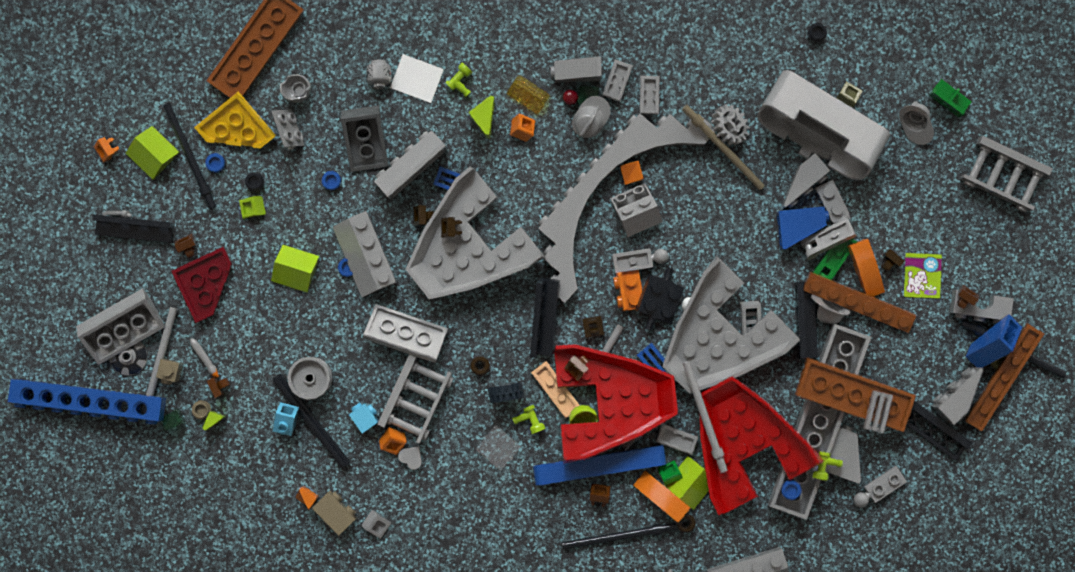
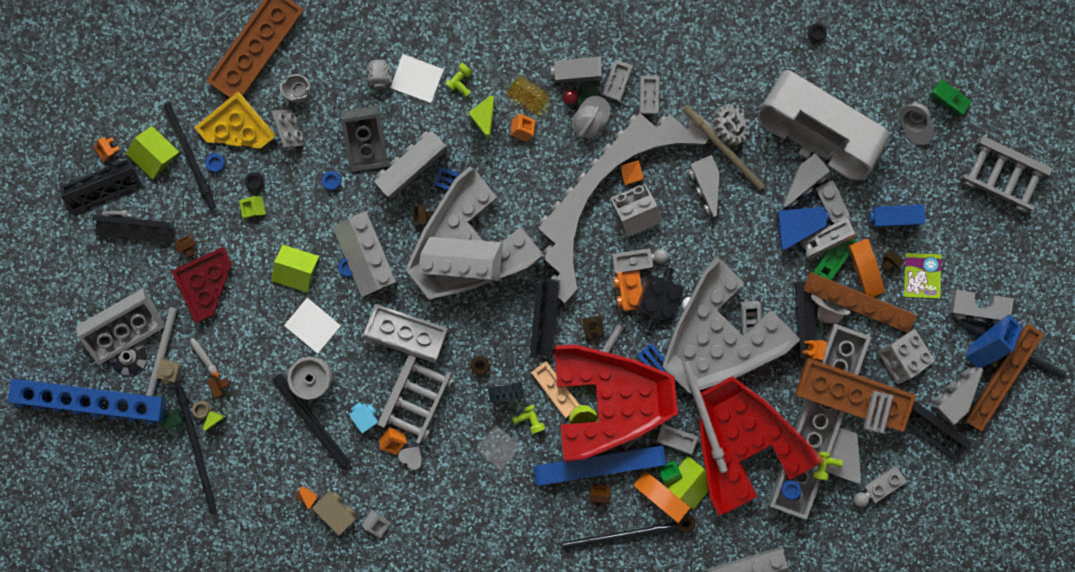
medium azure brick [273,402,299,436] -> none
dark brown tile [441,217,462,238] -> none
reddish brown tile [564,355,589,381] -> none
olive slope [836,81,863,108] -> none
reddish brown tile [957,285,979,309] -> none
none -> black fence [60,158,142,214]
none -> black bar [176,387,217,511]
none -> white sticker [284,298,341,353]
none -> light grey slope [418,237,503,281]
none -> light grey slope [688,155,719,218]
none -> orange tile [802,340,827,361]
none -> blue slope [869,204,926,227]
none -> light grey bracket [877,329,934,384]

